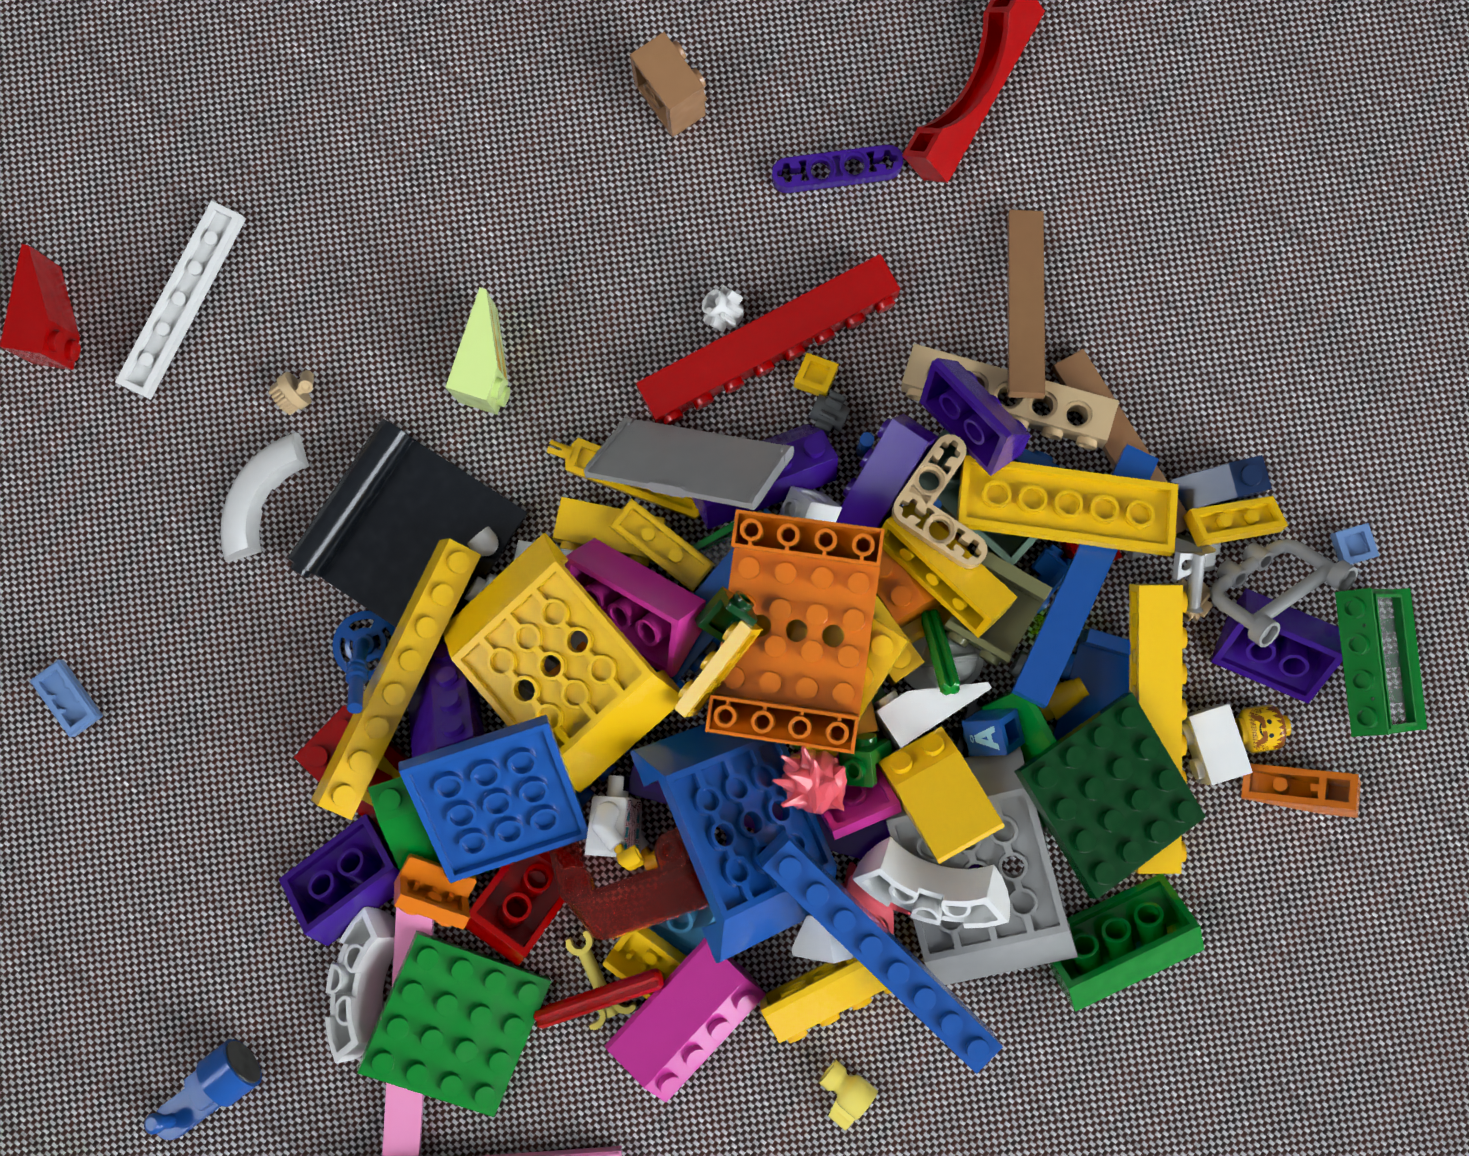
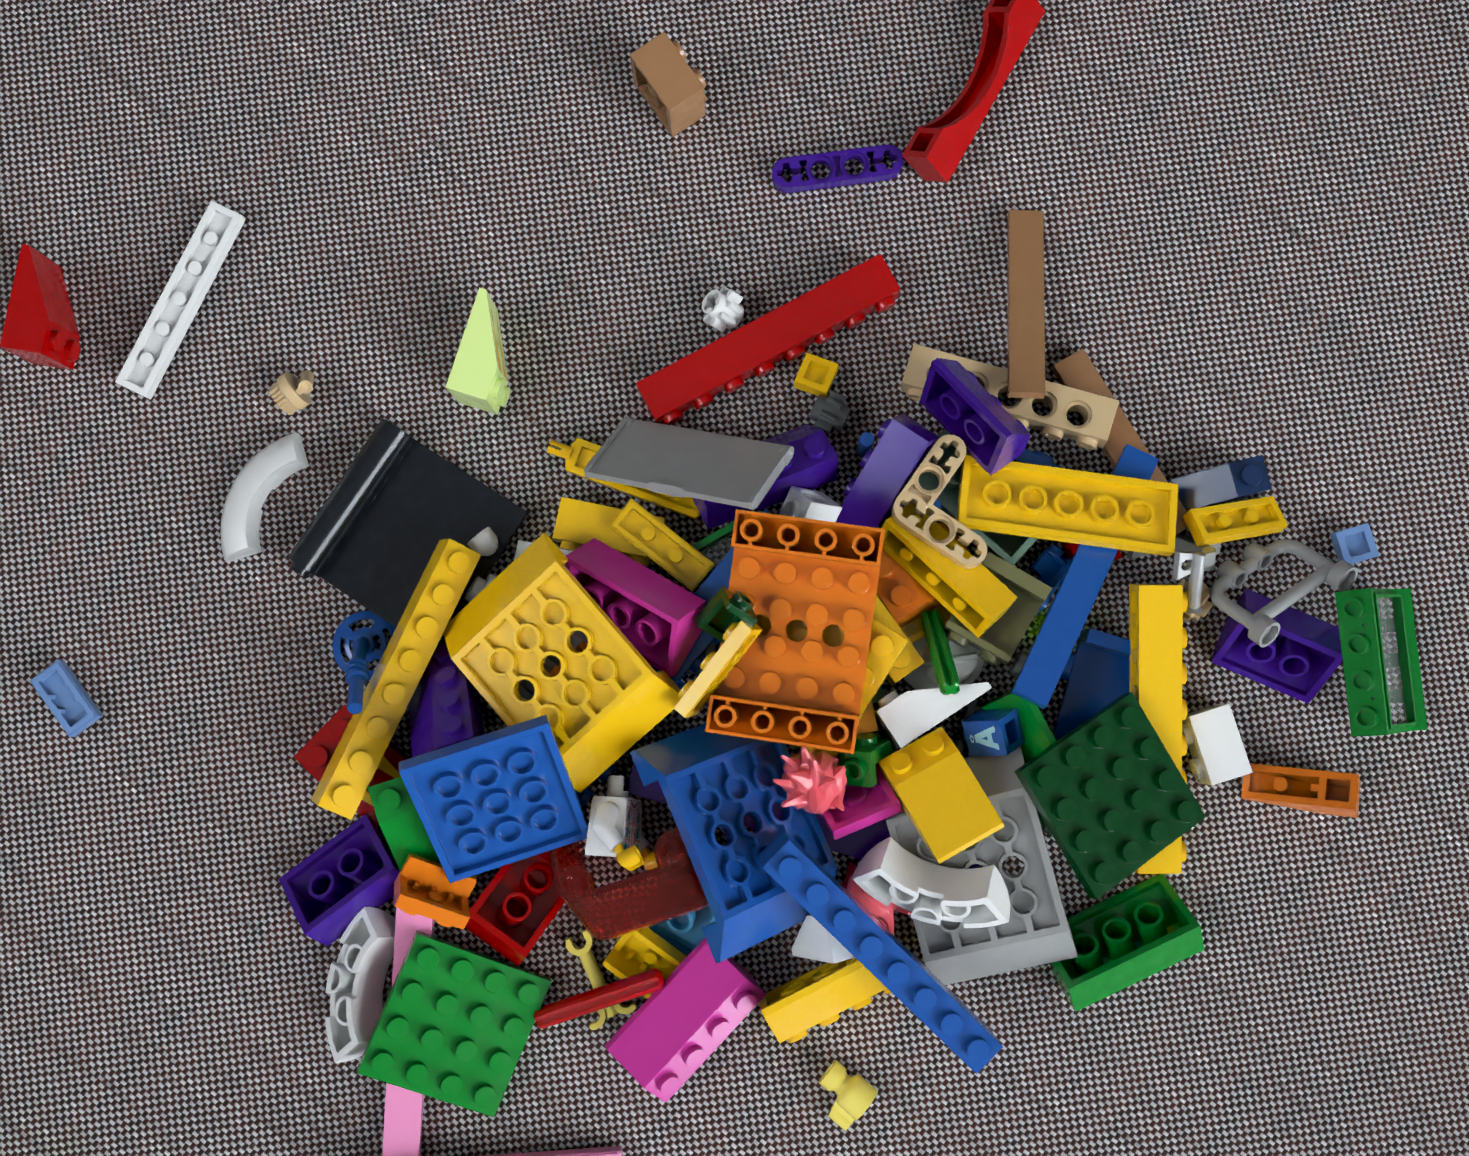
blue piece [144,1039,262,1140] -> none
yellow cone [1038,676,1089,722] -> none
yellow head [1235,704,1291,753] -> none

